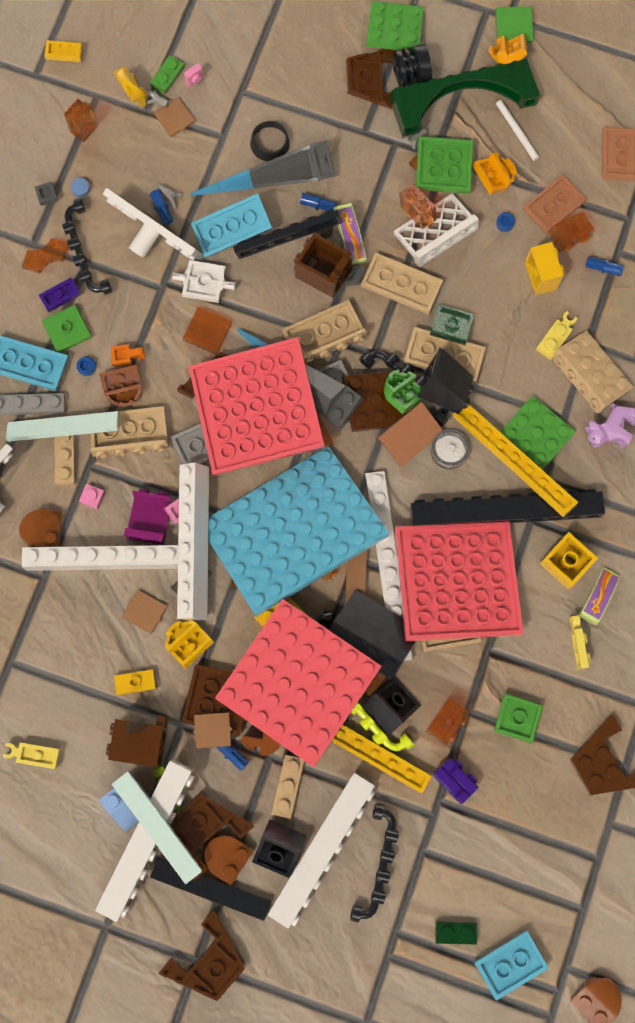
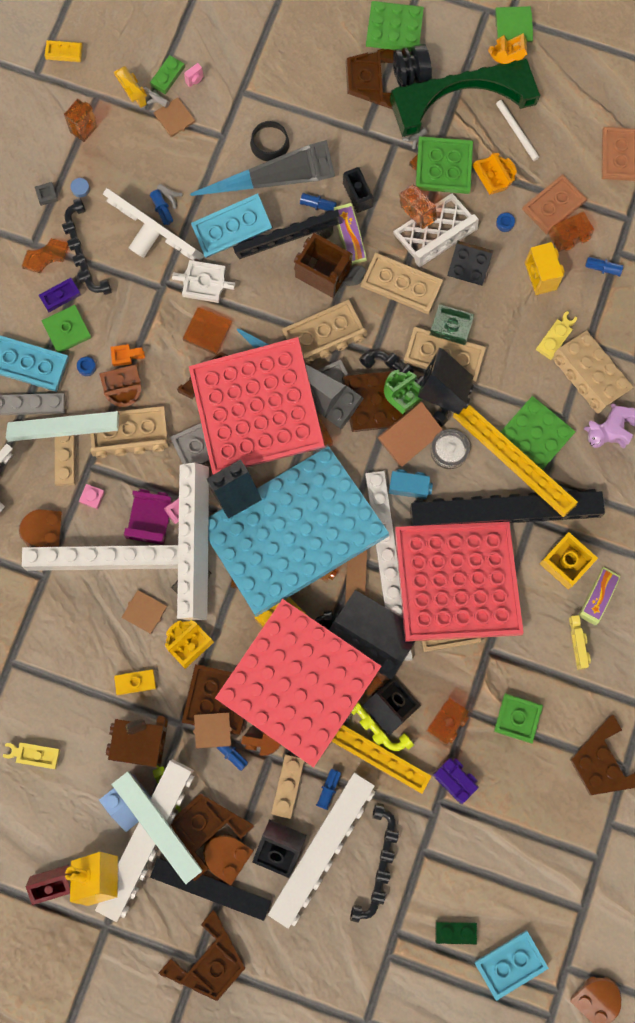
none -> dark red brick [25,865,71,905]
none -> yellow brick [65,852,118,906]
none -> black slope [207,459,262,519]
none -> blue axle [316,769,341,810]
none -> black brick [343,167,374,213]
none -> dark azure brick [389,469,433,499]
none -> black plate [447,240,493,286]

